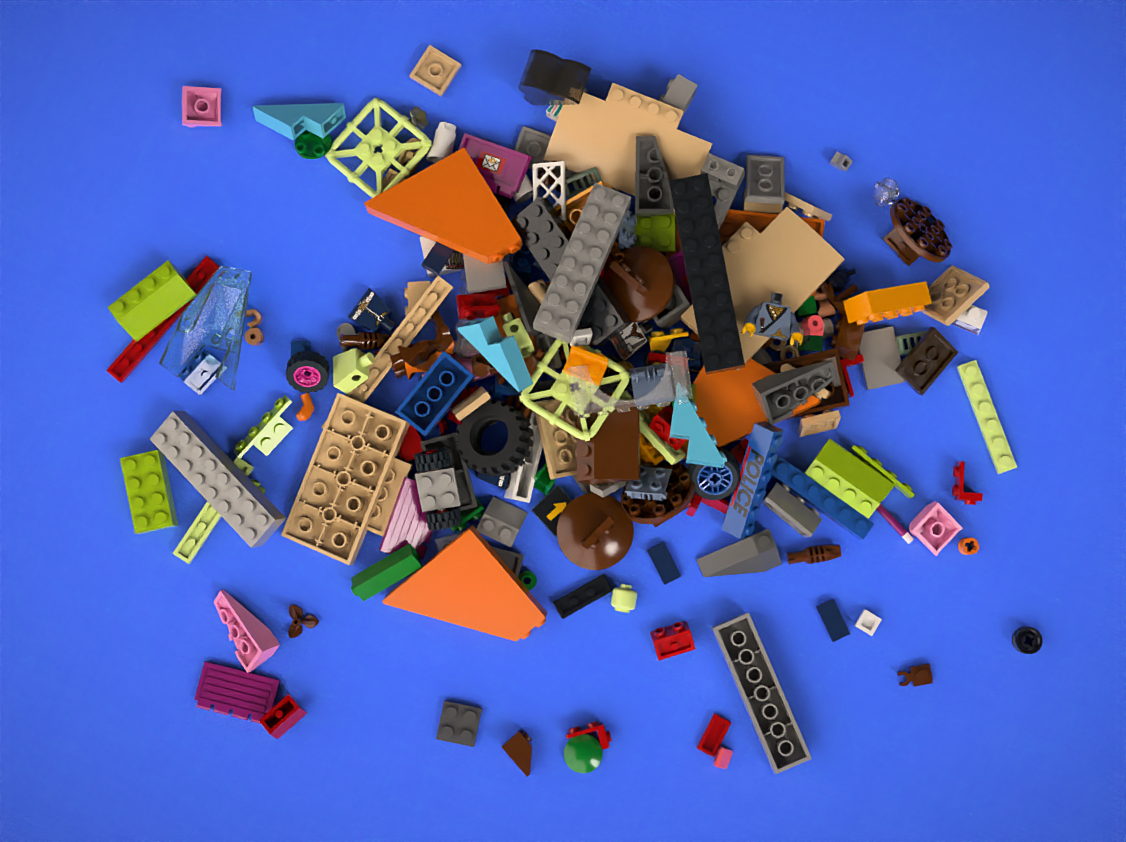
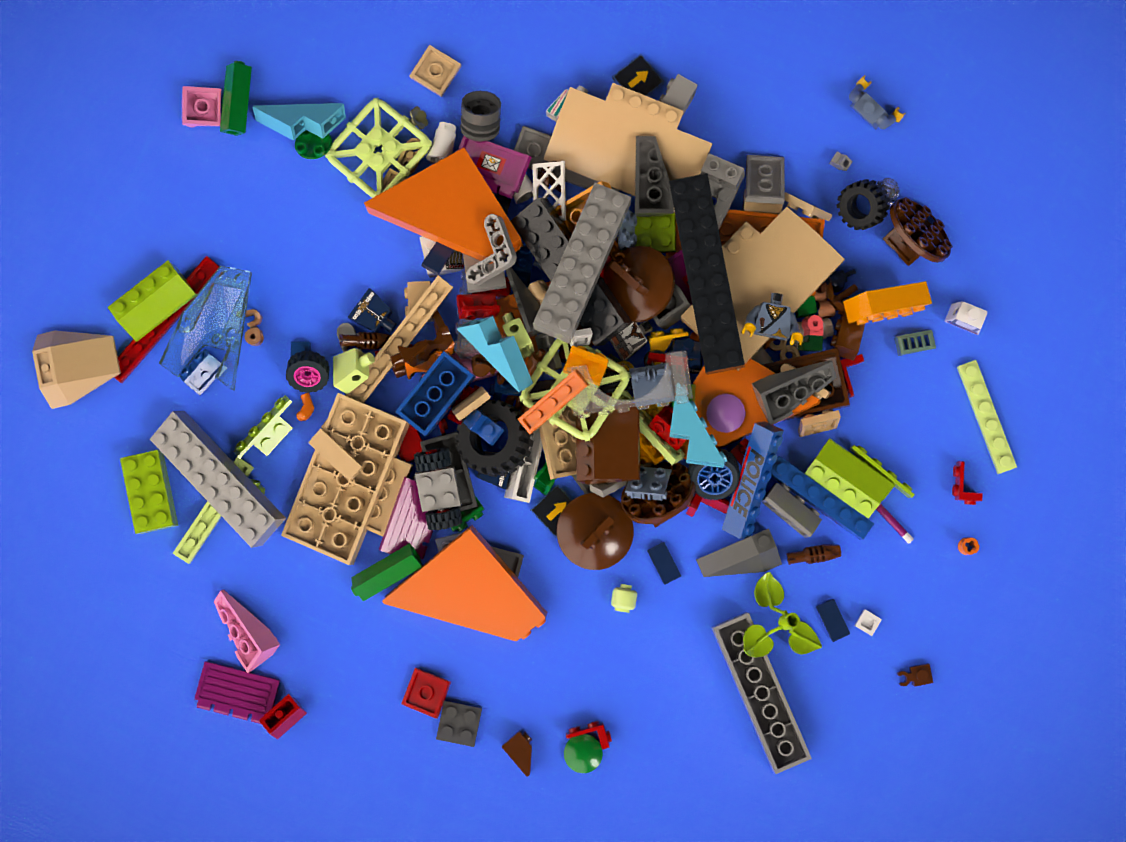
reddish brown plant [288,604,319,638] -> none
light grey slope [476,497,528,548] -> none
clear smoke brick [518,49,591,105] -> none
green plate [518,571,537,590] -> none
black tile [553,574,613,619] -> none
sand green slope [565,167,602,199] -> none
red bracket [650,621,696,661] -> none
red tile [696,713,732,757] -> none
coral slope [713,746,733,769] -> none
light grey tile [859,326,906,390] -> none
dark brown plate [895,327,958,396] -> none
bright pink slope [909,501,963,556] -> none
tan plate [920,265,990,326] -> none
black wheel [1012,627,1043,654] -> none
none -> tan wedge [32,330,121,409]
none -> green brick [220,61,252,136]
none -> tan tile [308,428,364,481]
none -> red tile [401,668,451,719]
none -> dark grey wheel [460,90,502,142]
none -> blue slope [463,408,505,446]
none -> light grey beam [466,214,517,285]
none -> orange tile [518,369,589,435]
none -> black tile [612,54,665,96]
none -> medium lavender dish [706,394,746,433]
none -> lime plant [743,572,822,657]
none -> black tyre [837,179,890,230]
none -> sand blue torso [849,75,906,130]

